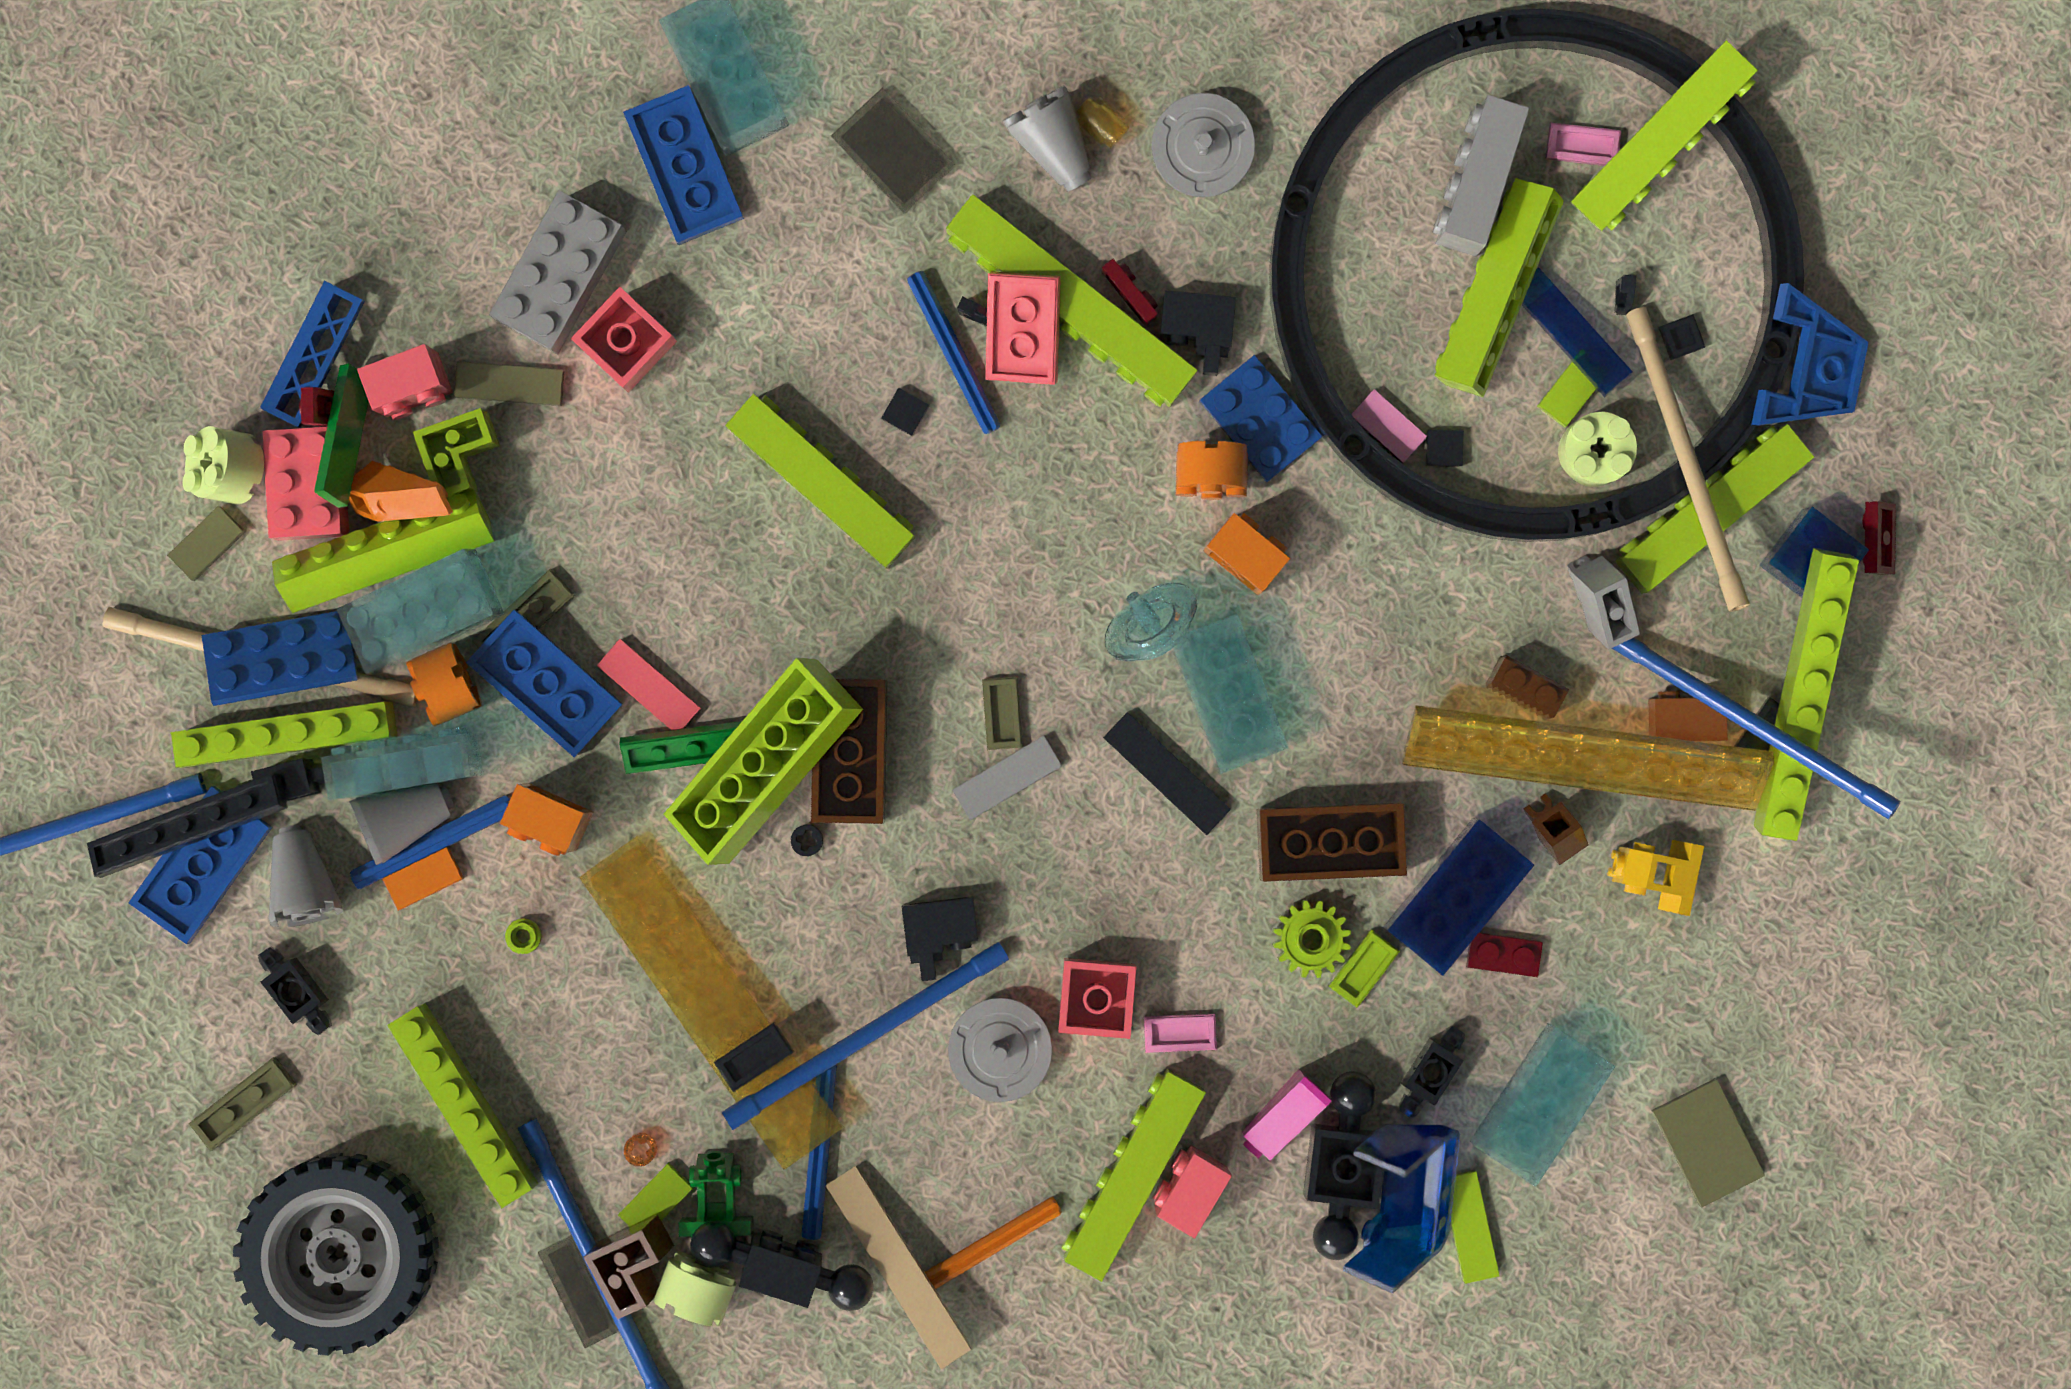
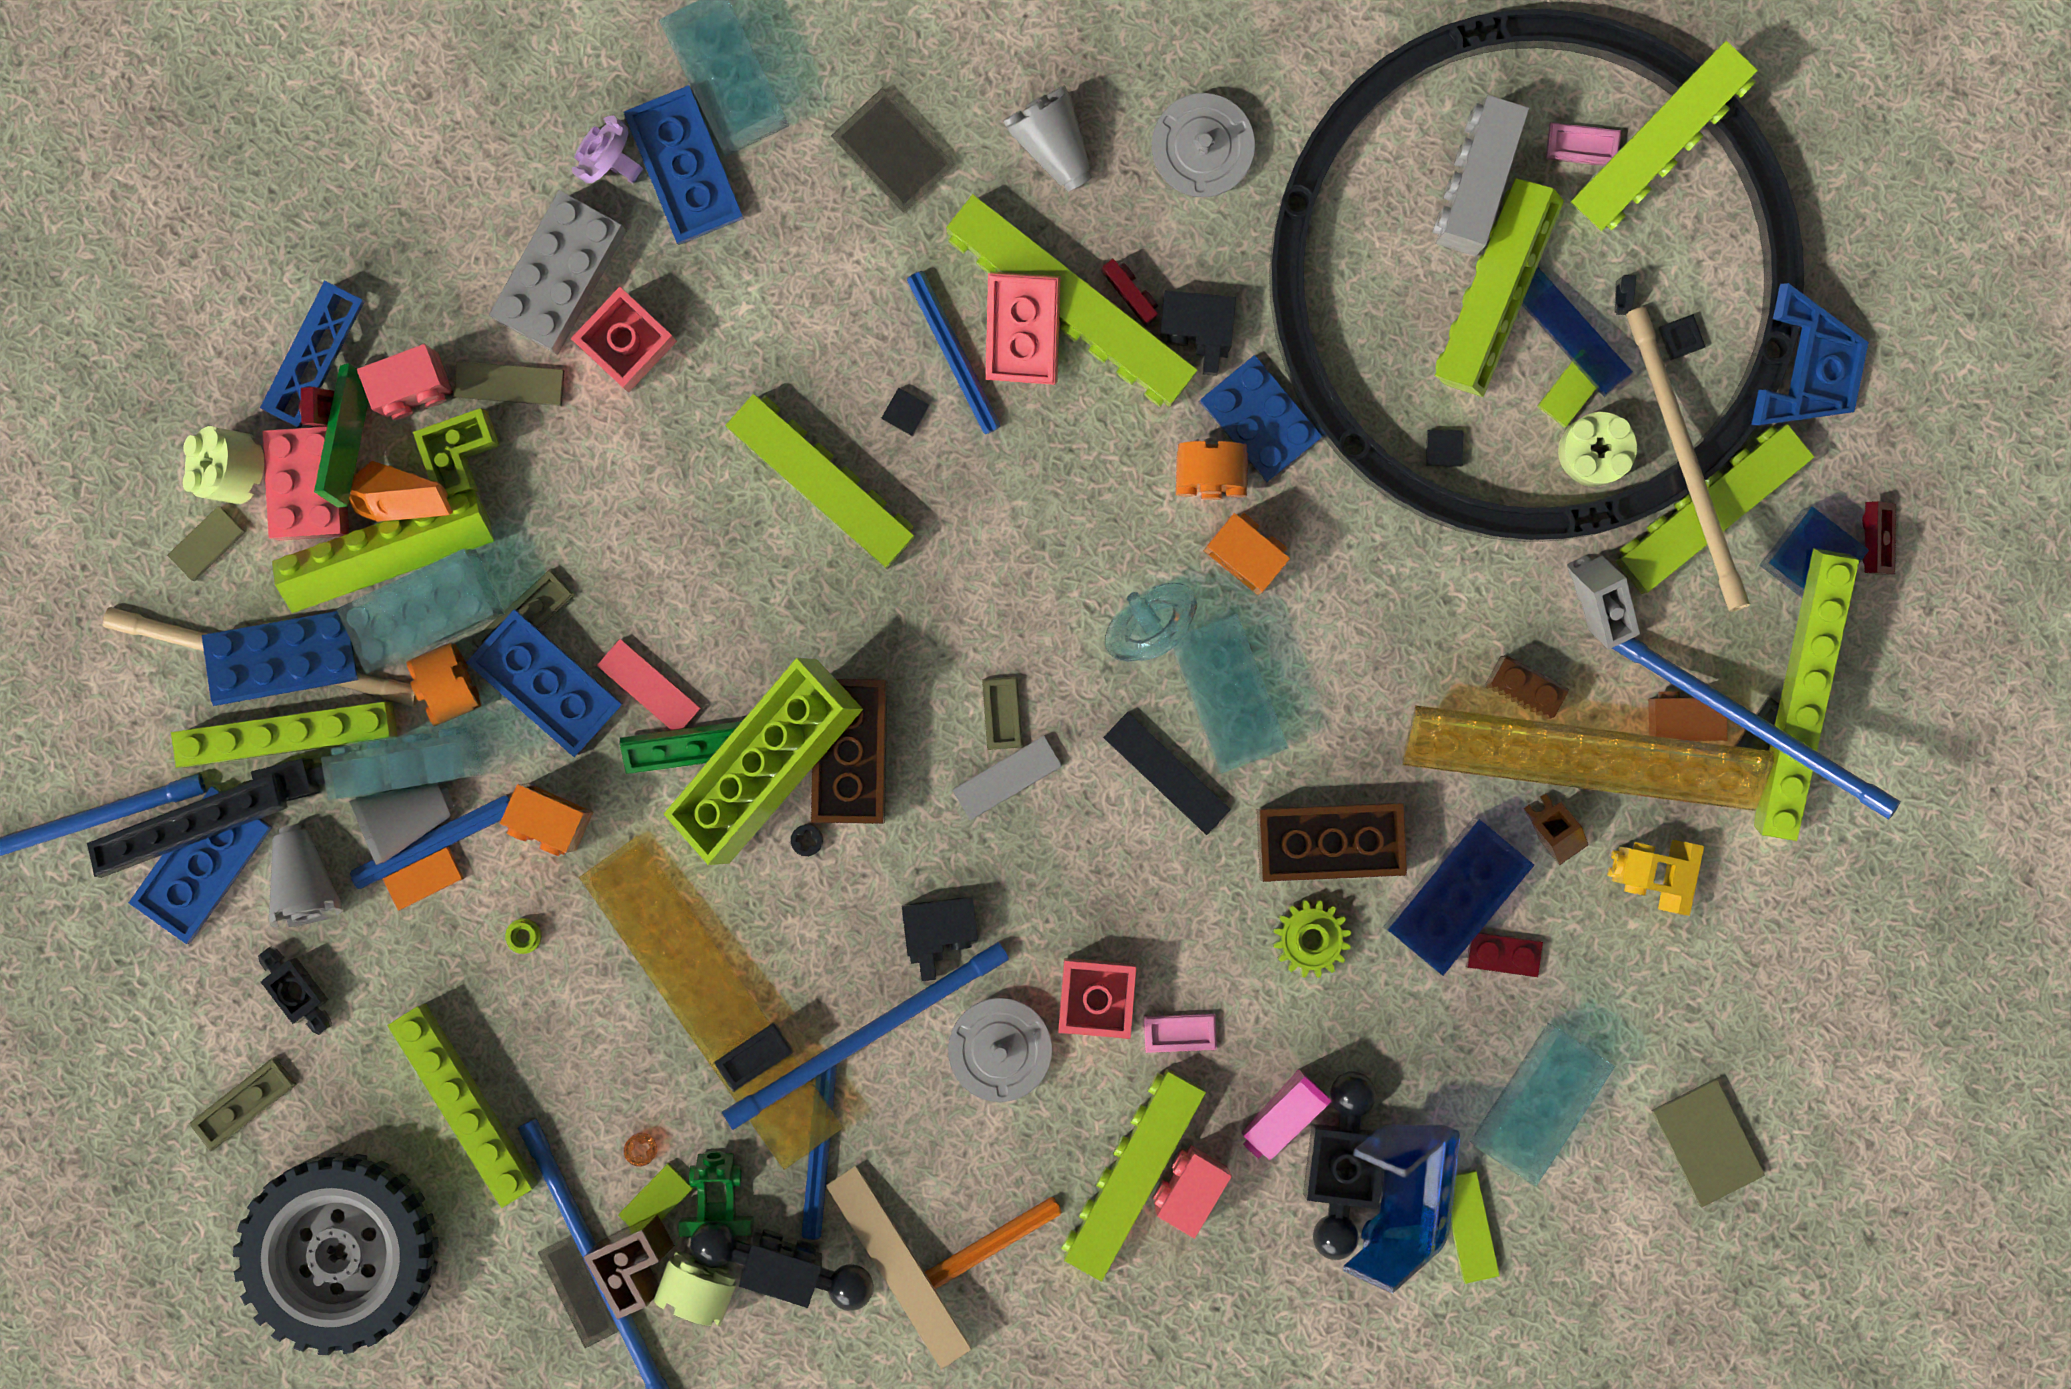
black tile [957,296,987,327] -> none
clear yellow brick [1076,96,1130,149] -> none
lime tile [1328,929,1400,1008] -> none
bright pink tile [1351,389,1427,464] -> none
black piece [1399,1025,1465,1118] -> none
none -> lavender tile [572,115,643,184]

